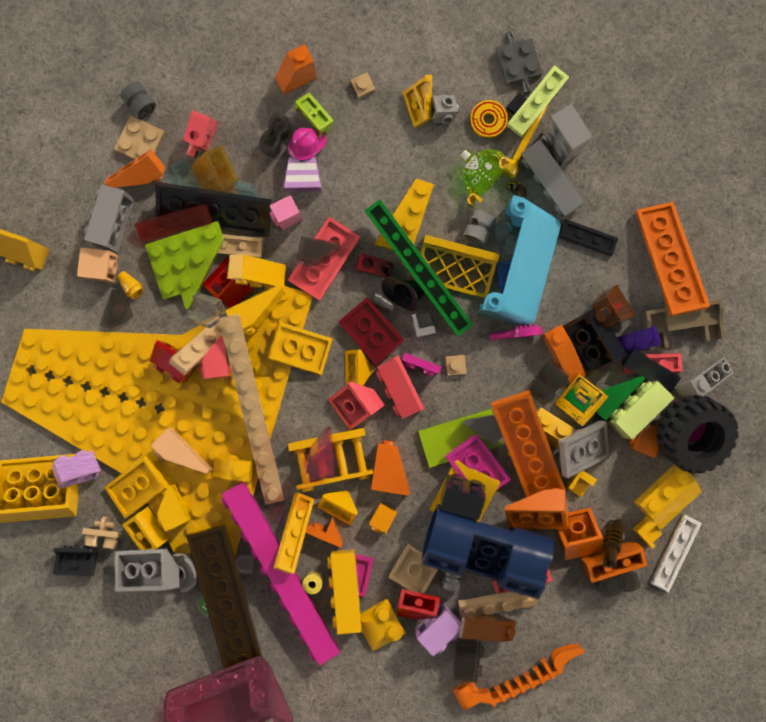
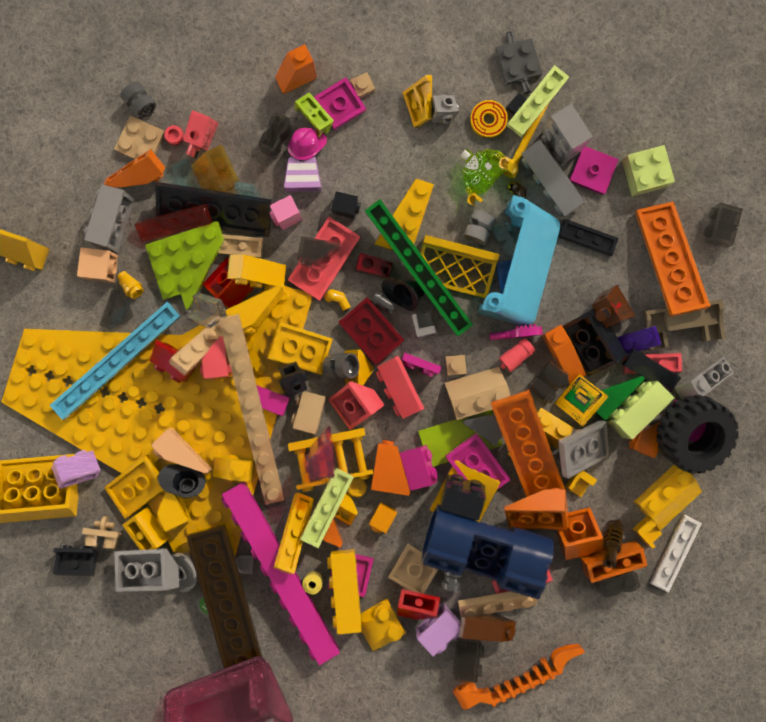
none -> medium azure plate [50,302,181,420]
none -> black piece [158,464,206,499]
none -> coral tile [164,125,184,146]
none -> dark pink tile [257,385,290,416]
none -> black brick [278,362,308,397]
none -> tan brick [291,391,326,434]
none -> yellowish green plate [300,468,354,548]
none -> dark pink plate [314,77,366,131]
none -> dark grey wheel [323,353,359,379]
none -> yellow arm [324,289,351,312]
none -> black brick [331,191,361,219]
none -> yellow tile [348,478,367,497]
none -> dark pink brick [400,445,438,490]
none -> tan slope [444,367,511,420]
none -> coral piece [499,338,535,373]
none -> dark pink plate [570,146,619,196]
none -> yellowish green brick [622,145,675,196]
none -> clear smoke brick [704,203,743,248]

